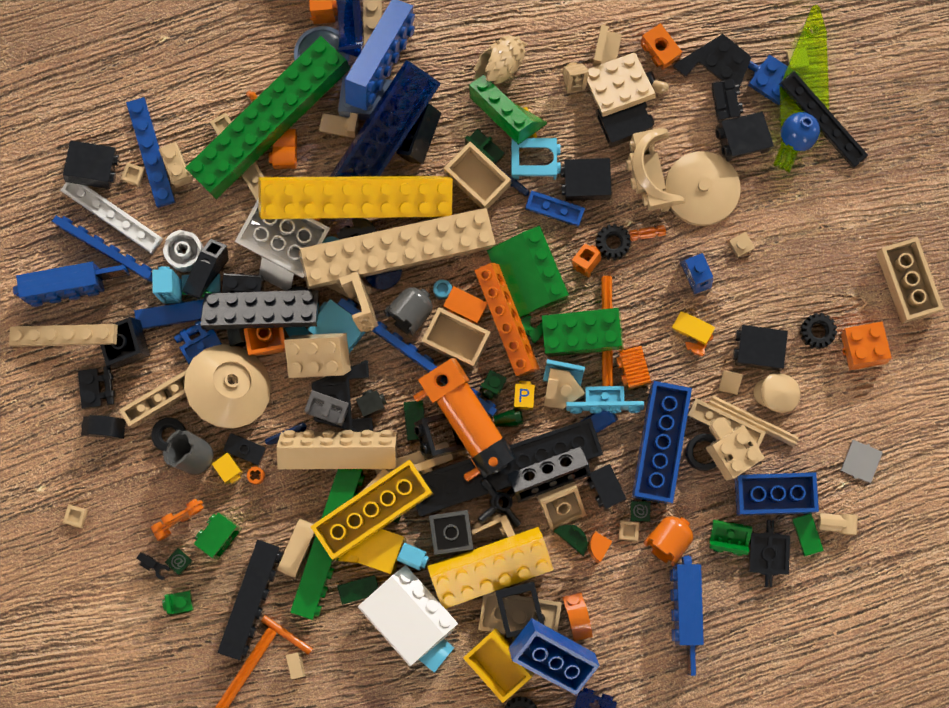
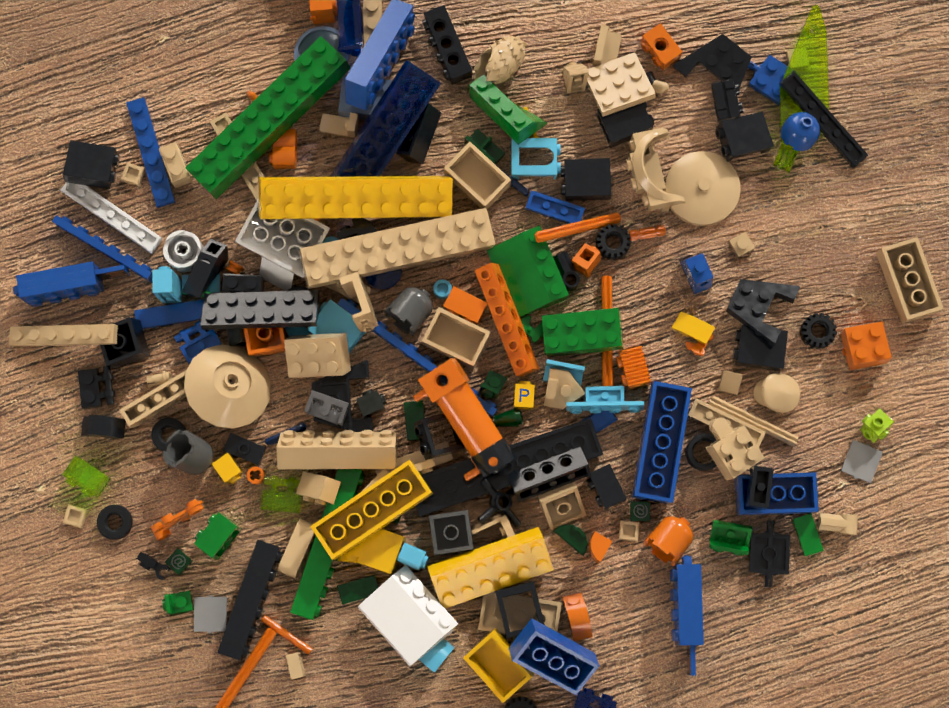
none -> clear neon green brick [62,455,111,498]
none -> black tyre [97,505,133,540]
none -> tan pin [146,371,172,388]
none -> light grey piece [194,595,227,634]
none -> orange bush [225,260,244,274]
none -> clear neon green plate [260,475,302,514]
none -> tan brick [296,471,341,506]
none -> black brick [422,5,472,85]
none -> orange axle [534,212,621,243]
none -> black piece [553,252,580,292]
none -> black wing [726,279,800,347]
none -> black brick [745,466,774,510]
none -> lime brick [860,408,894,443]

